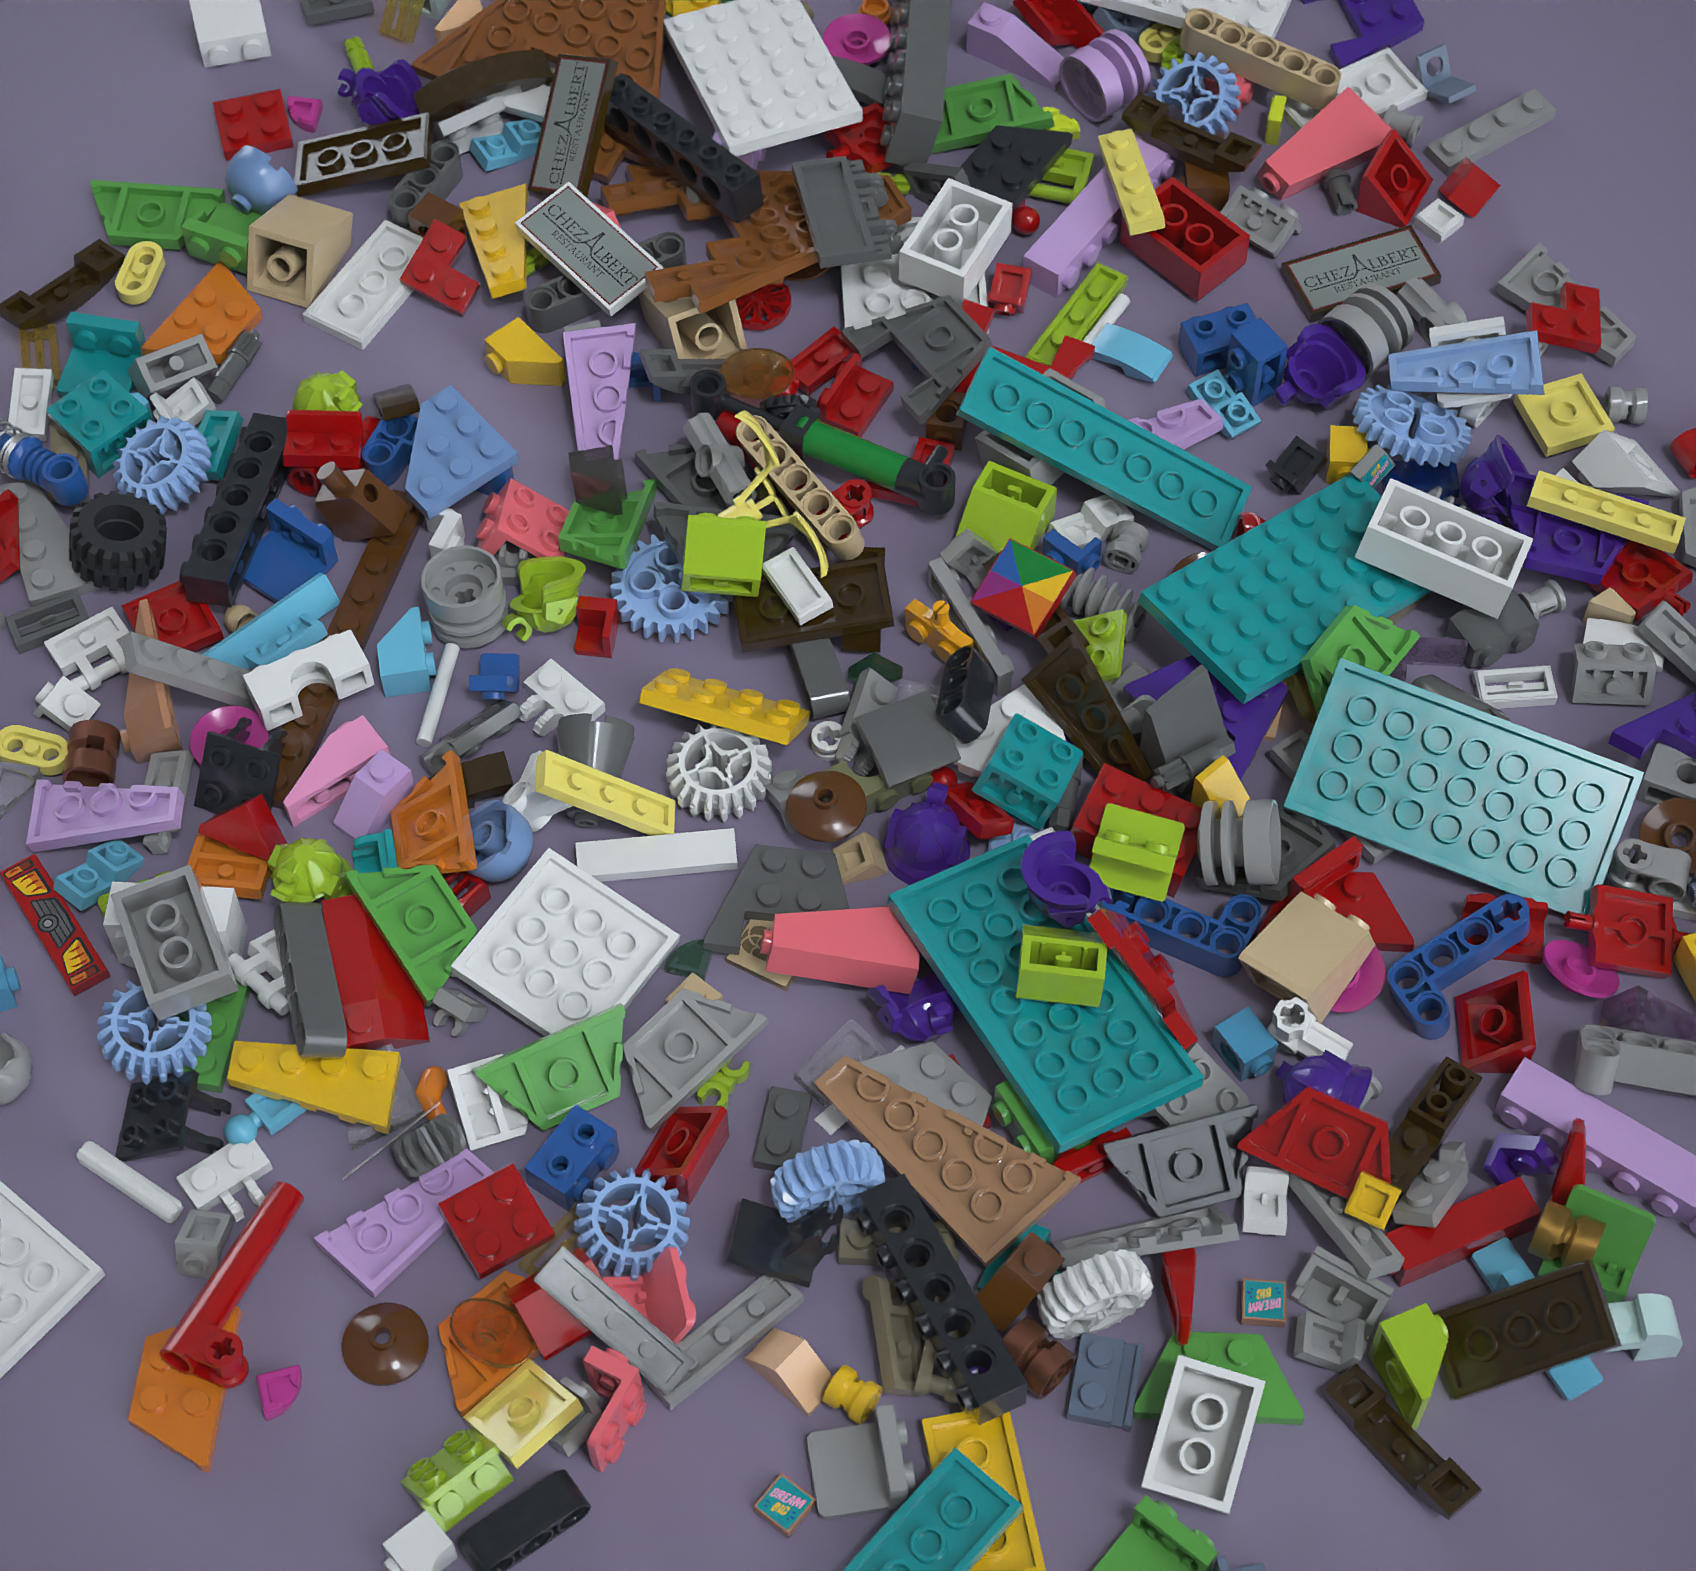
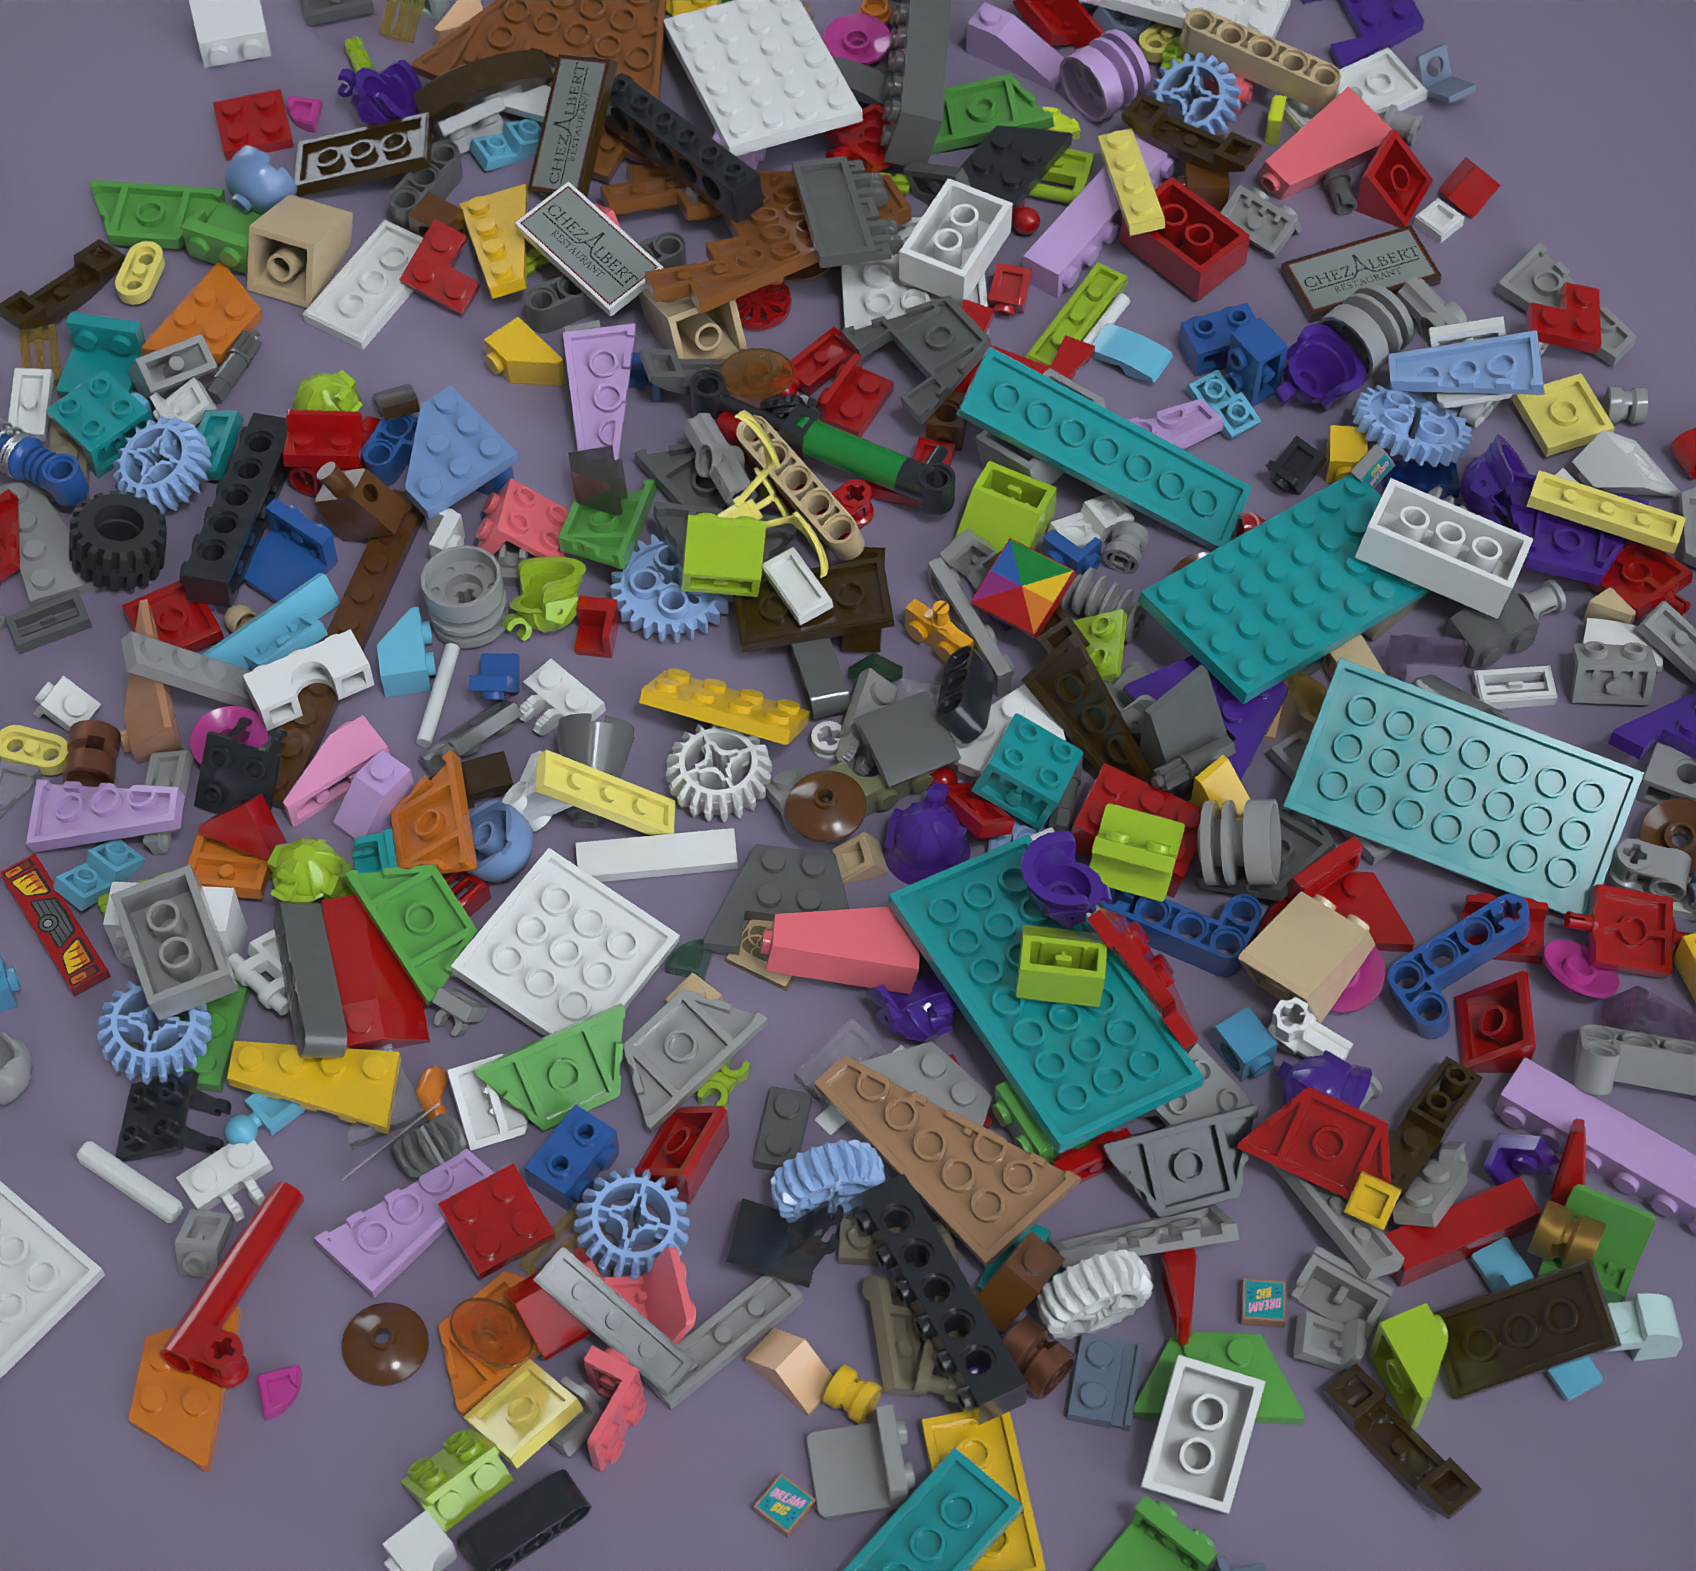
white plate [44,607,129,691] -> none
white bracket [1242,1166,1289,1236] -> none
bright green wing [1301,605,1421,715] -> none
light grey plate [1425,88,1557,176] -> none

